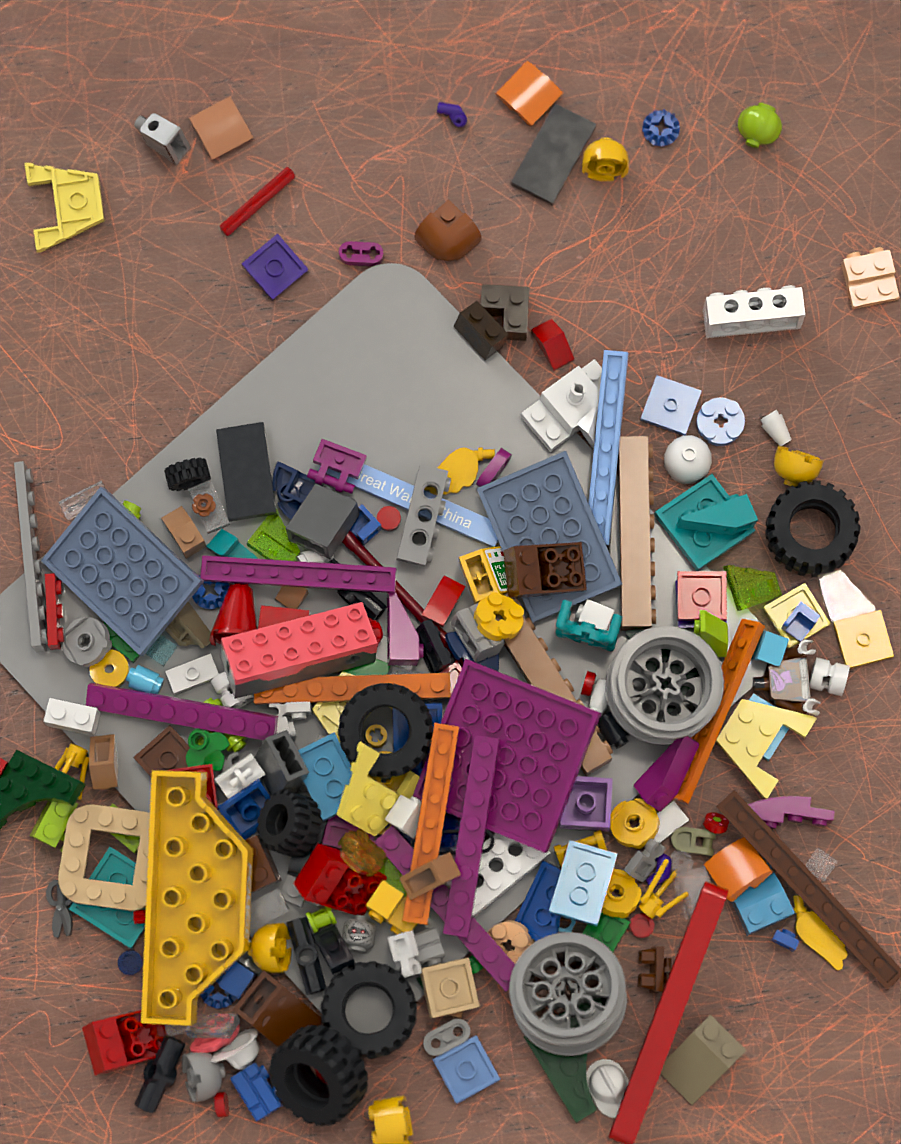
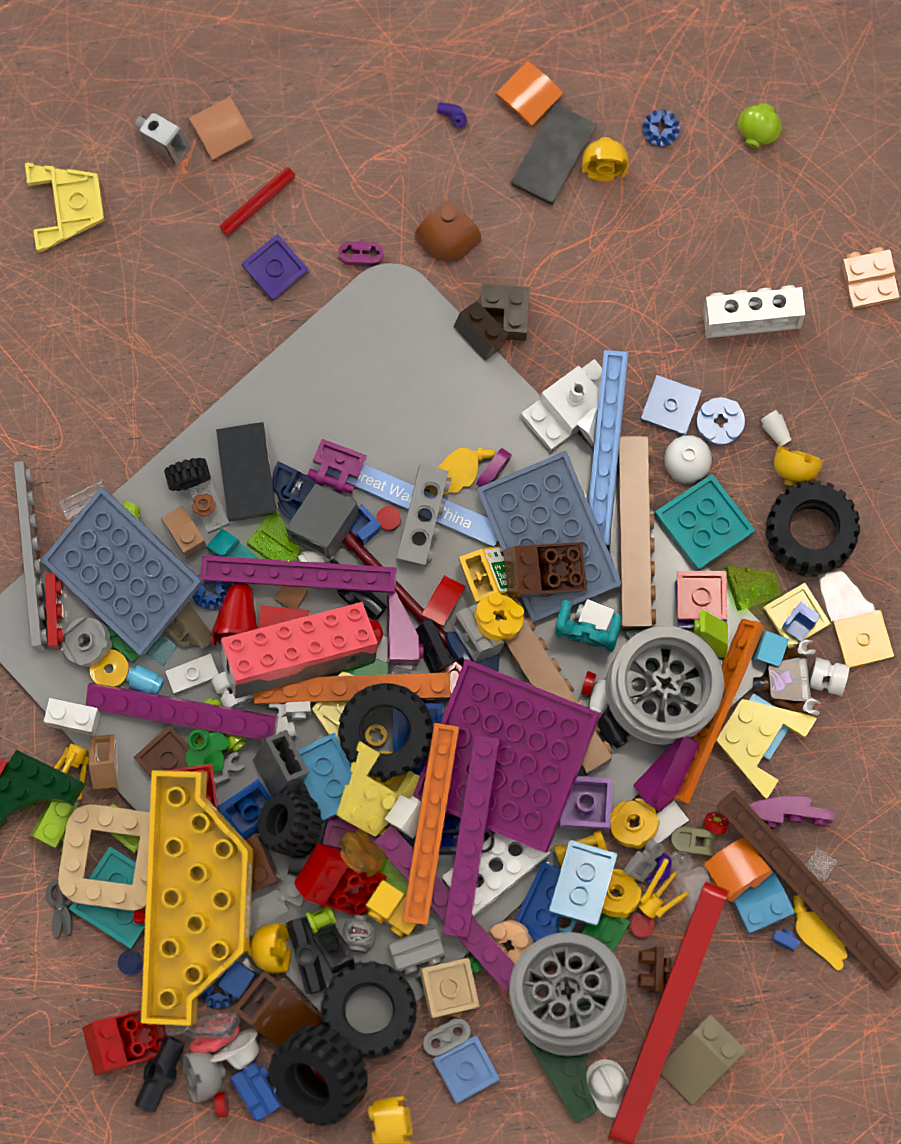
white hips [214,754,265,799] -> none
white plate [388,930,421,977] -> none
medium nougat slope [399,852,461,900] -> none
red slope [531,319,574,371] -> none
teal slope [676,494,758,535] -> none

